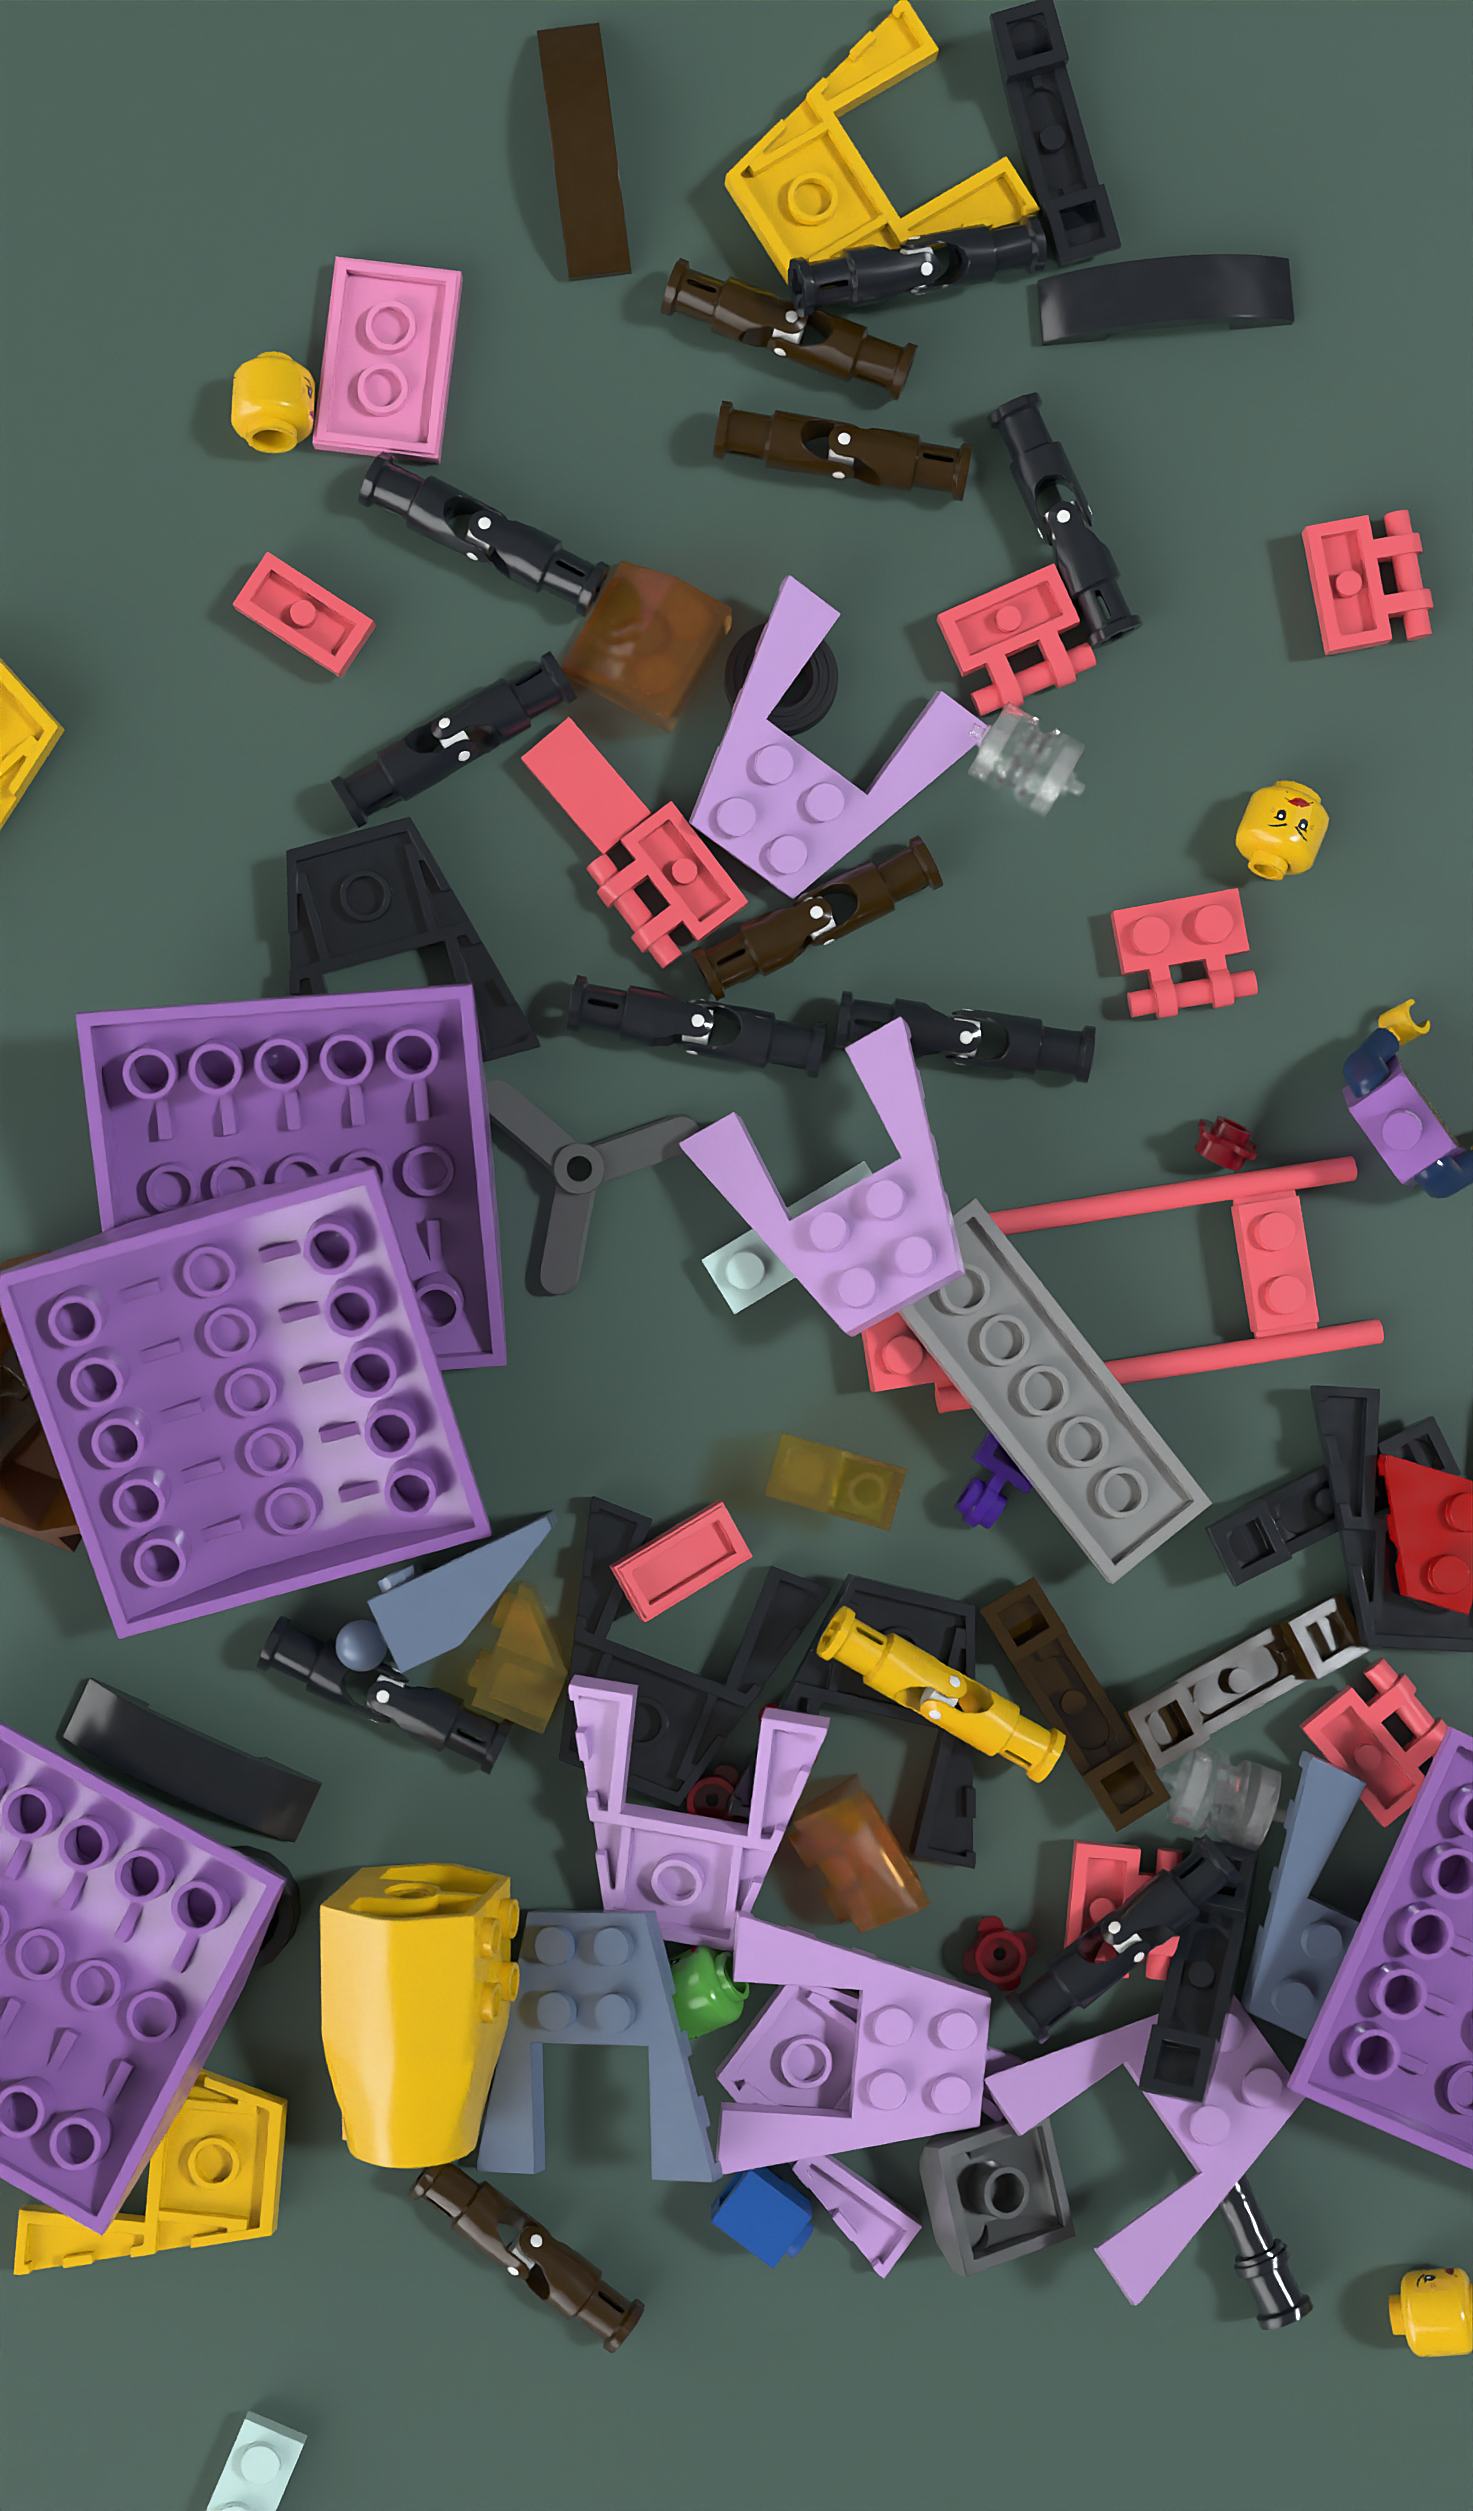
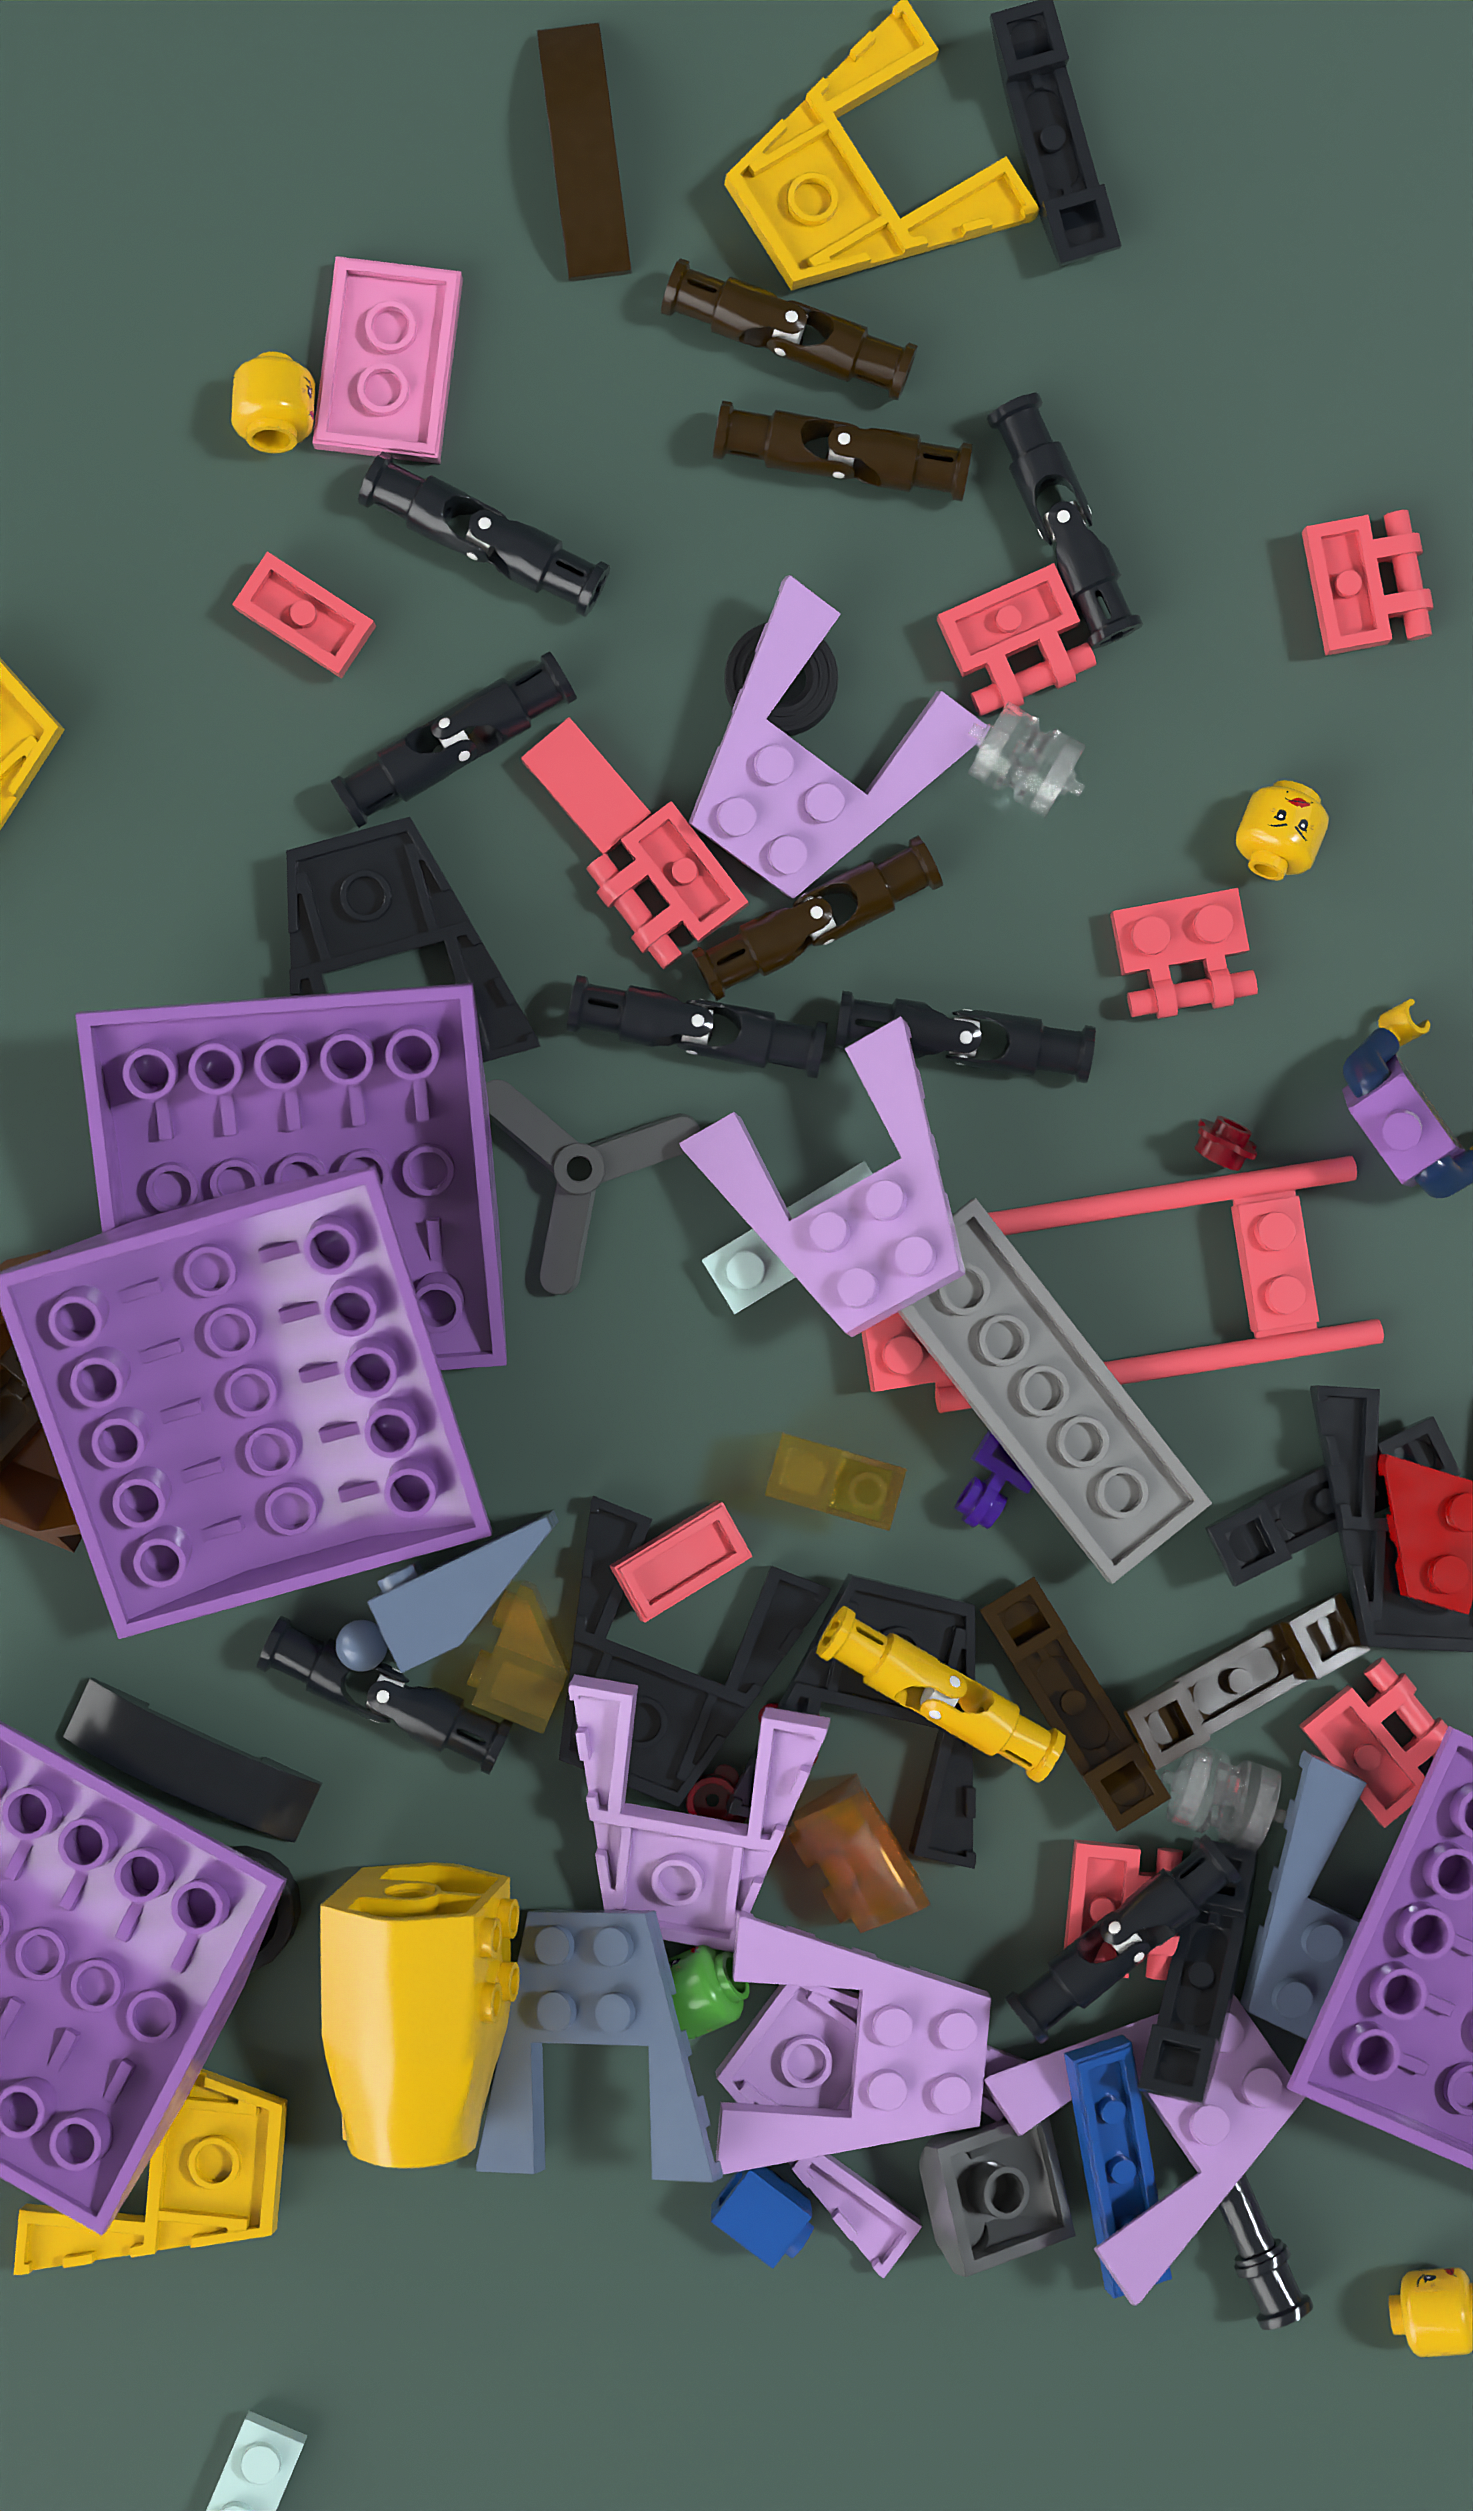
dark brown piece [407,2162,645,2353] -> none
clear orange slope [561,561,732,734] -> none
black piece [788,214,1047,317] -> none
dark red plate [962,1915,1037,1992] -> none
black slope [1037,254,1295,346] -> none
none -> blue tile [1064,2034,1172,2299]

